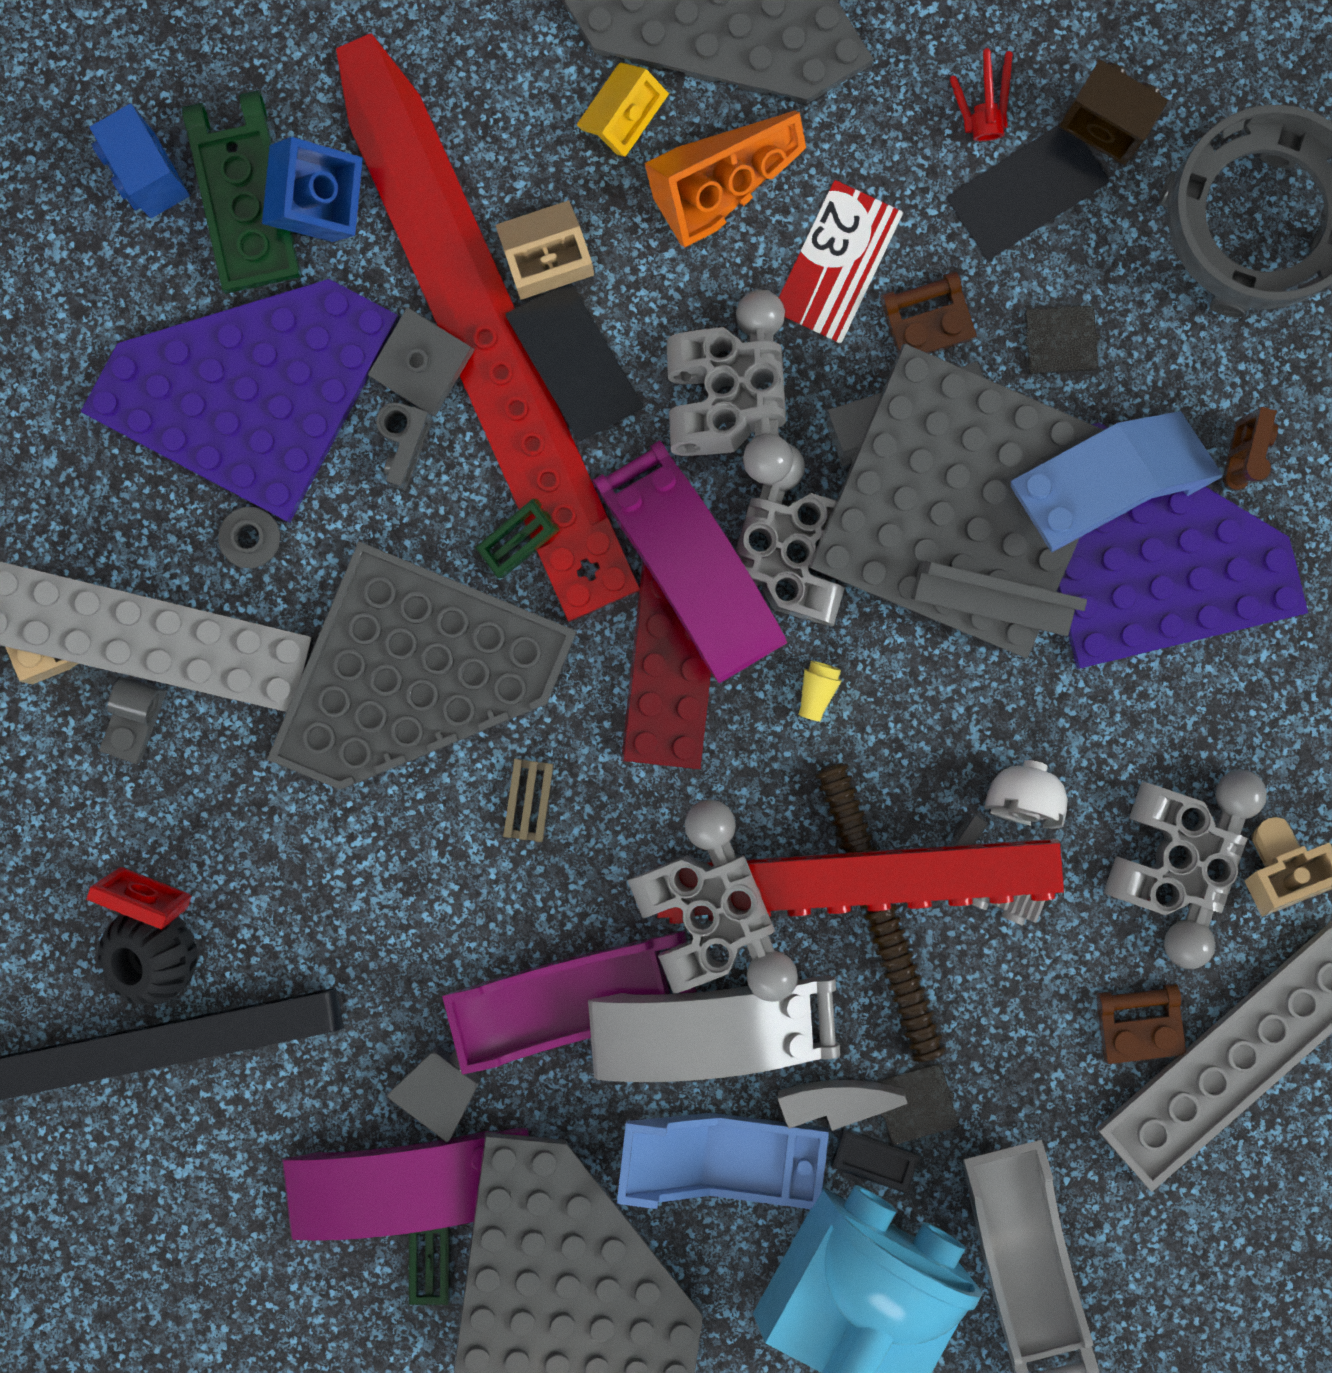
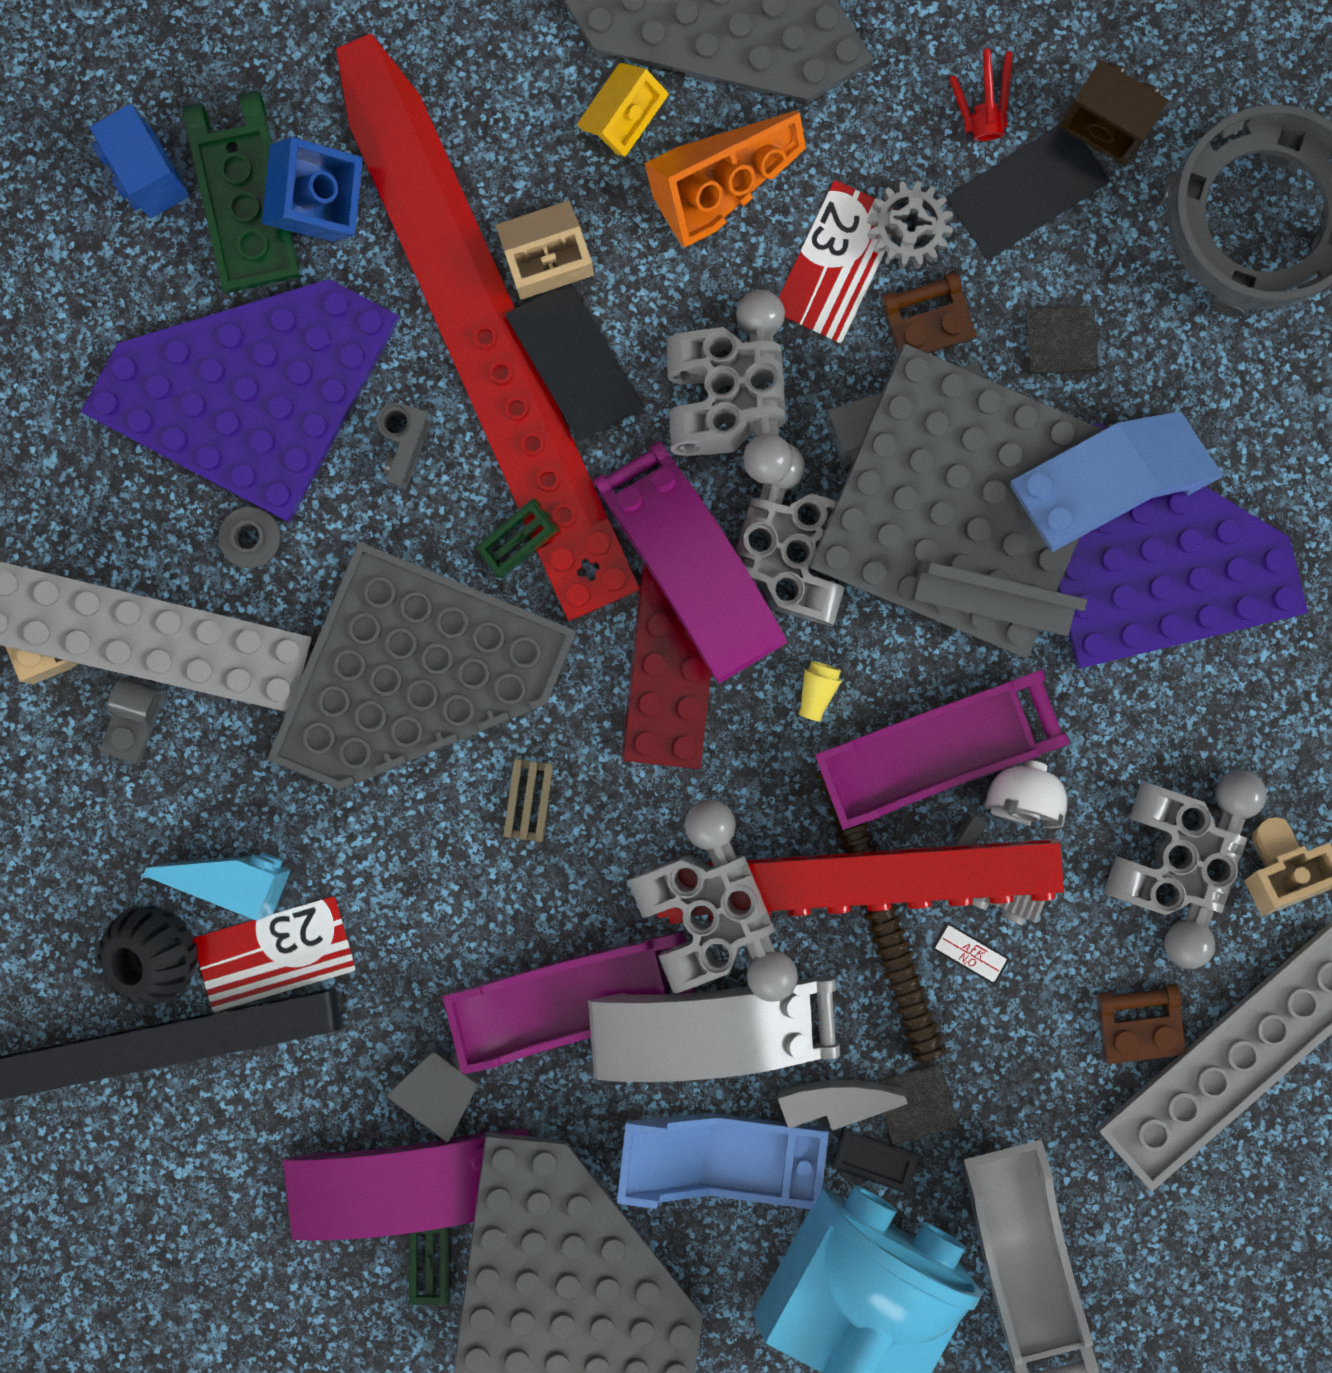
red tile [86,867,192,930] -> none
dark grey plate [368,307,475,417] -> none
reddish brown plate [1223,407,1278,491] -> none
none -> medium azure slope [143,852,291,921]
none -> sticker [192,897,356,1012]
none -> magenta windscreen [815,669,1070,830]
none -> light grey gear [867,181,953,269]
none -> white sticker [933,923,1010,985]

